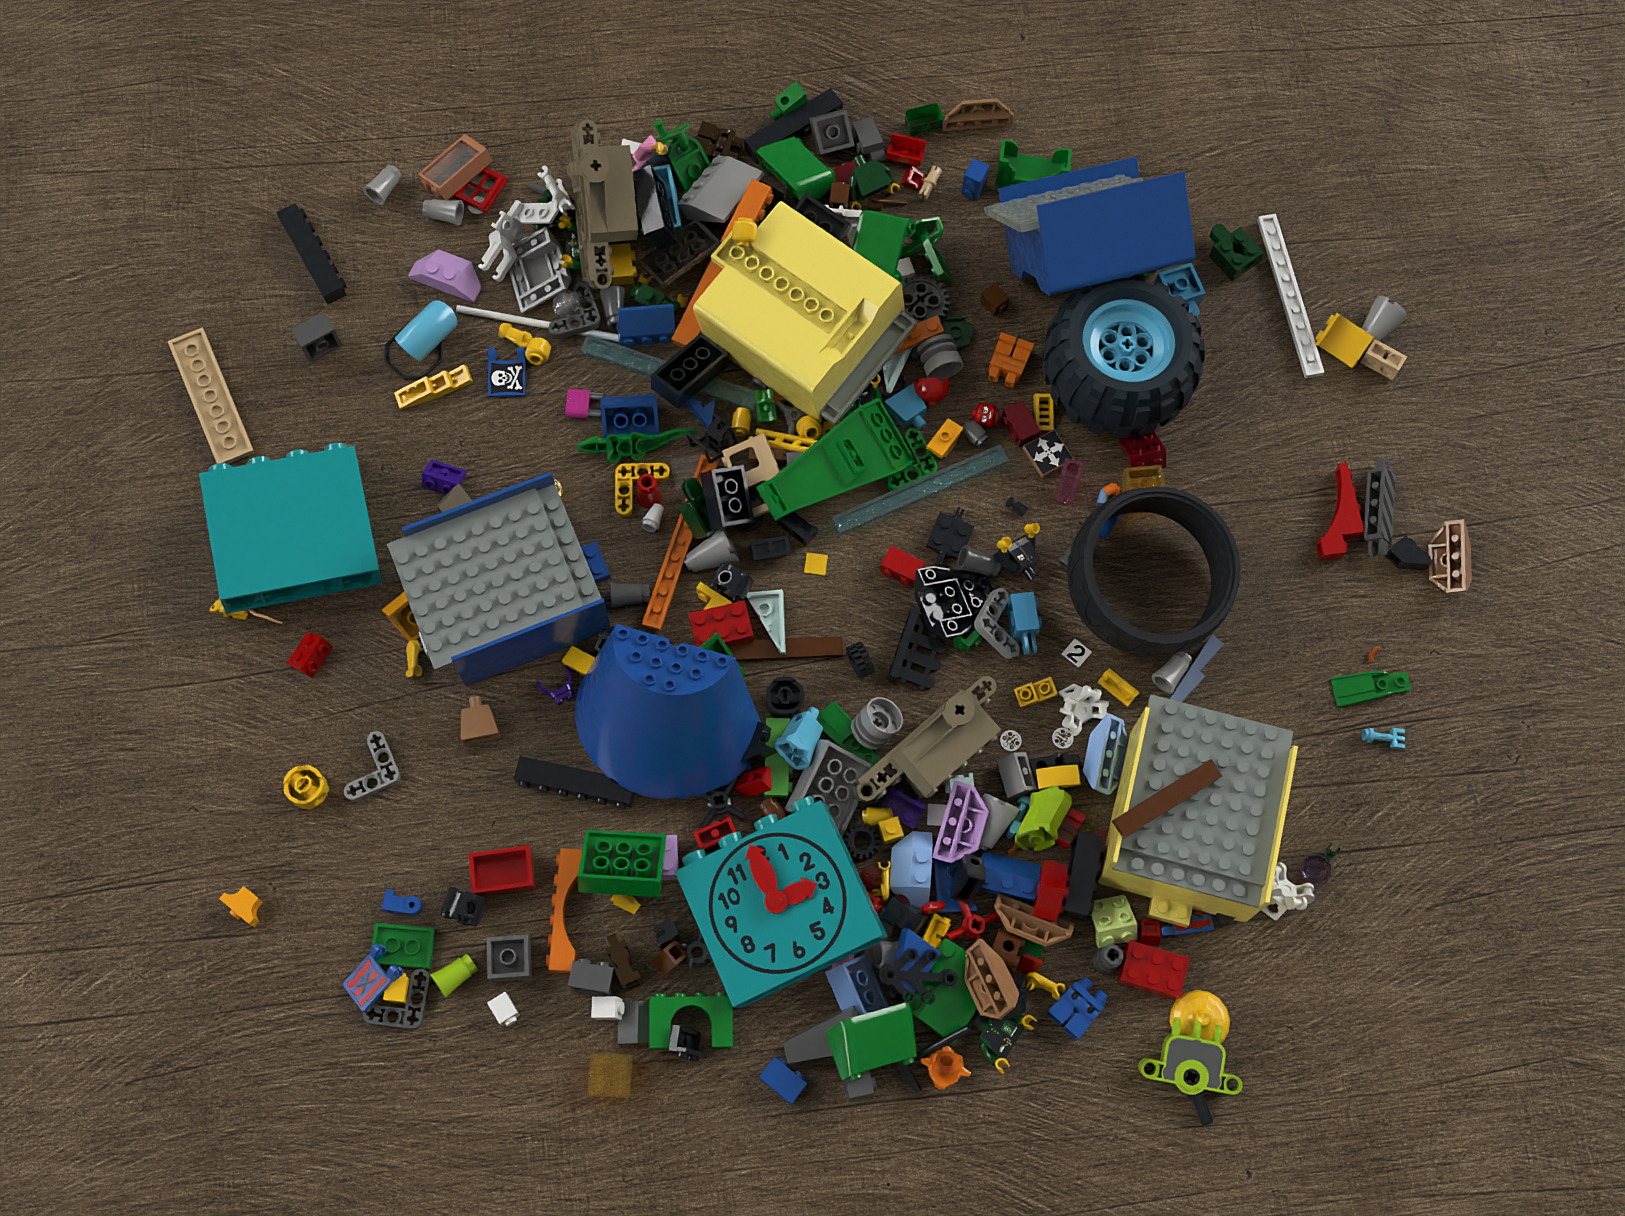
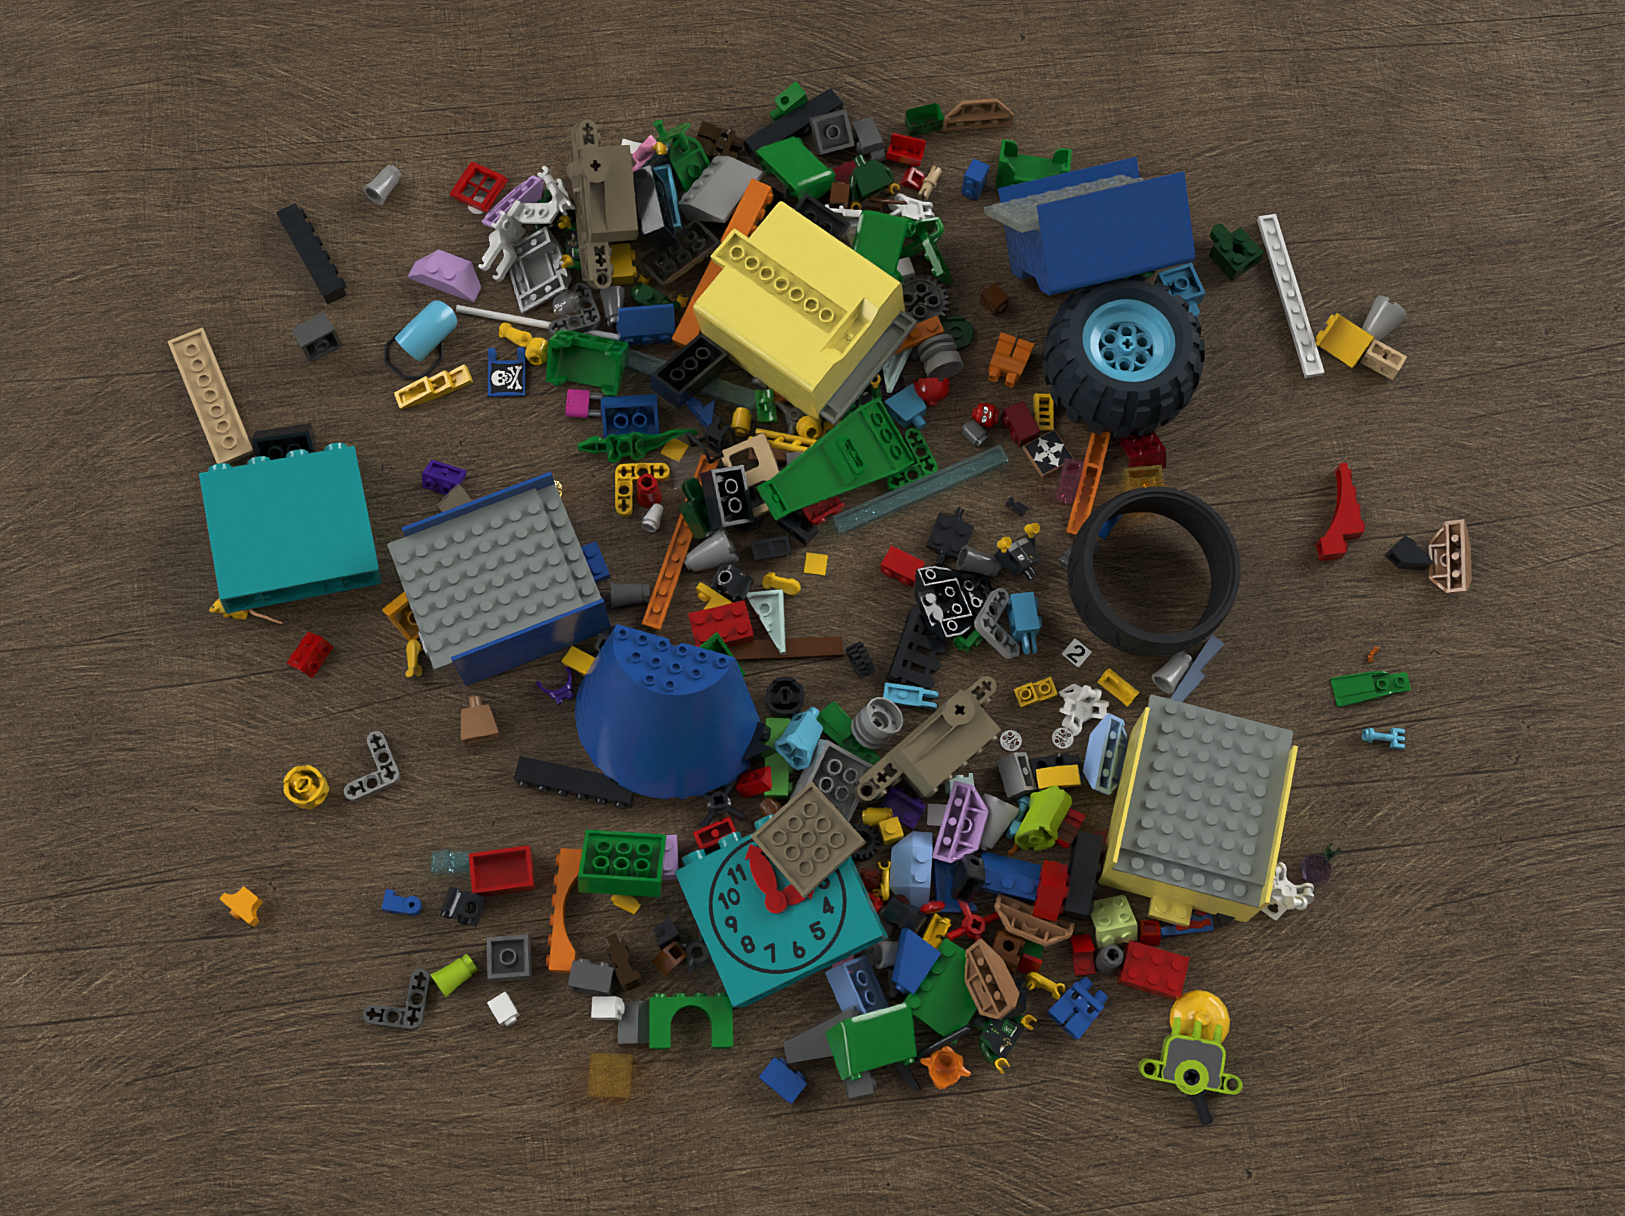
blue flag [342,943,403,1012] -> none
green tile [371,923,437,970] -> none
yellow brick [383,973,411,1004] -> none
nougat window [418,134,492,200] -> none
light grey plant [422,199,464,225] -> none
black bracket [669,1025,707,1062] -> none
yellow head [732,217,757,247] -> none
black plant [879,948,957,1004] -> none
light orange brick [926,418,963,459] -> none
arm [1096,483,1120,506] -> none
reddish brown tile [1112,759,1222,839] -> none
dark grey hinge [1364,457,1396,557] -> none
none -> black slope [252,423,317,460]
none -> clear light blue slope [431,849,472,873]
none -> lavender wedge [481,175,544,228]
none -> green windscreen [545,330,629,397]
none -> yellow sticker [660,438,689,463]
none -> dark tan plate [750,781,866,898]
none -> yellow piece [762,572,801,595]
none -> red bracket [801,496,845,525]
none -> medium azure hinge [883,683,938,710]
none -> white piece [888,193,935,222]
none -> orange slope [1066,431,1111,535]
none -> red slope [1069,934,1096,977]

